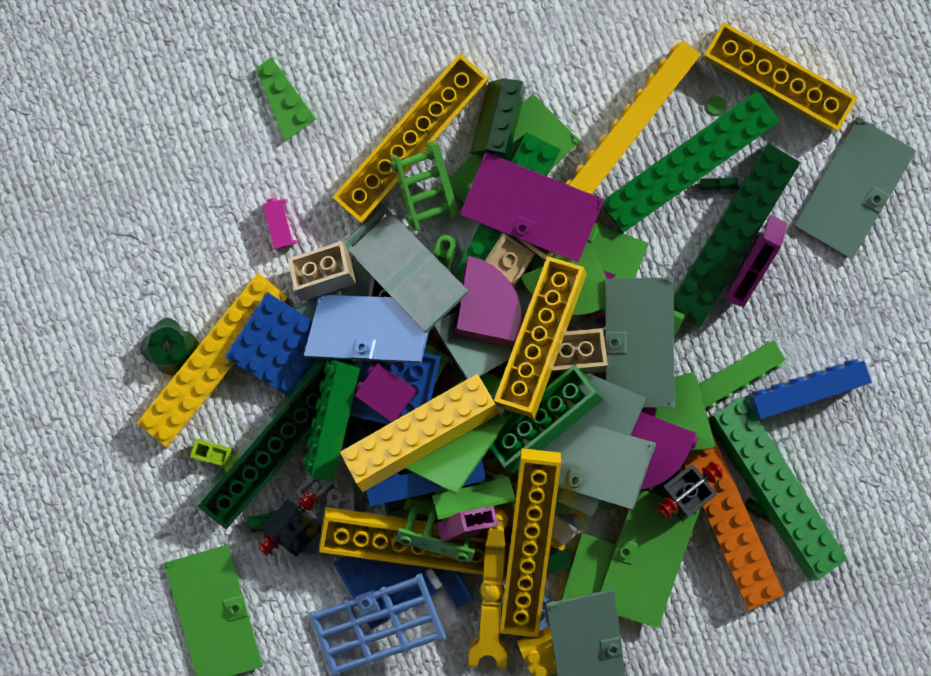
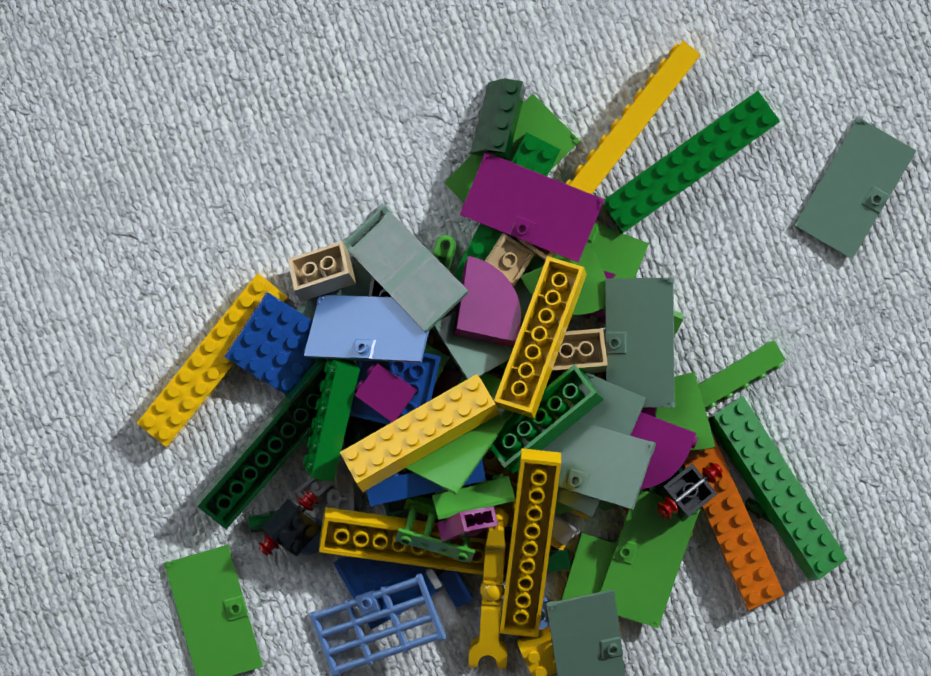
dark green brick [140,317,199,376] -> none
lime brick [190,438,232,466] -> none
bright green wing [256,57,316,142] -> none
dark pink brick [263,197,299,250] -> none
yellow brick [332,53,489,224] -> none
bright green fence [390,140,459,231] -> none
dark green brick [674,143,801,327] -> none
dark green axle [700,176,739,191] -> none
yellow brick [702,22,858,134] -> none
bright green piece [707,96,726,115] -> none
magenta brick [727,215,788,308] -> none
blue brick [749,358,872,419] -> none

